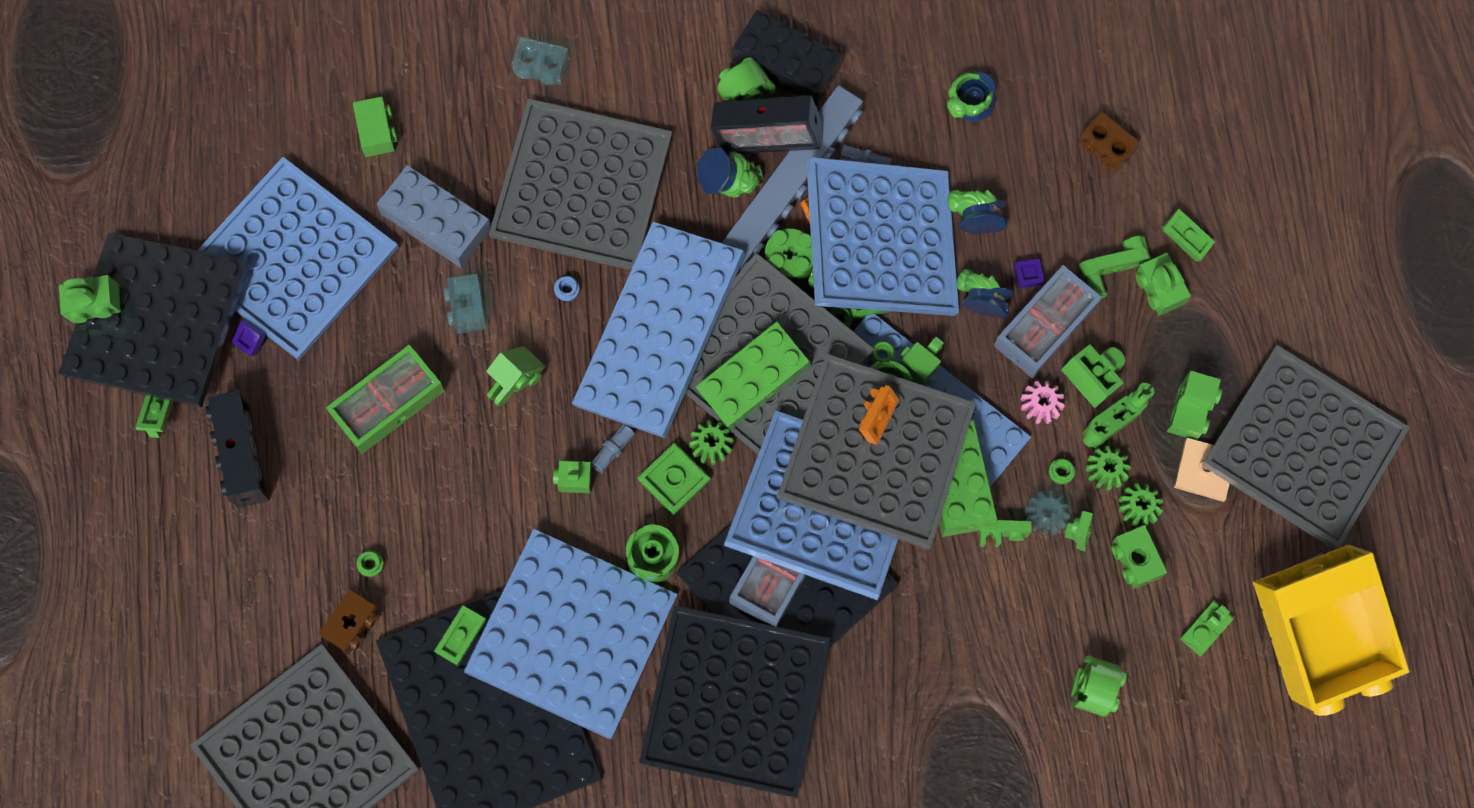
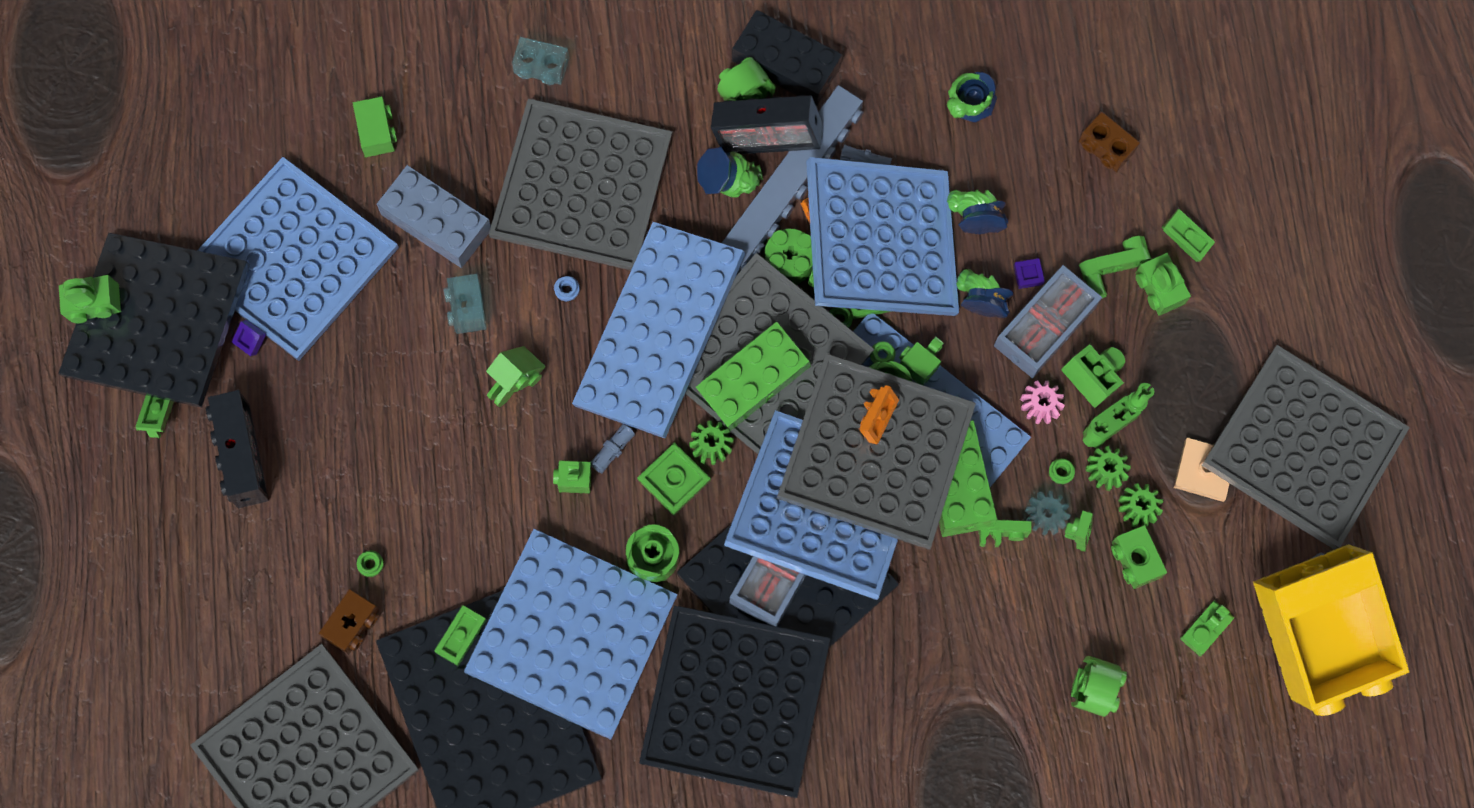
brick [326,345,444,454] -> none
bright green brick [1167,371,1222,440] -> none

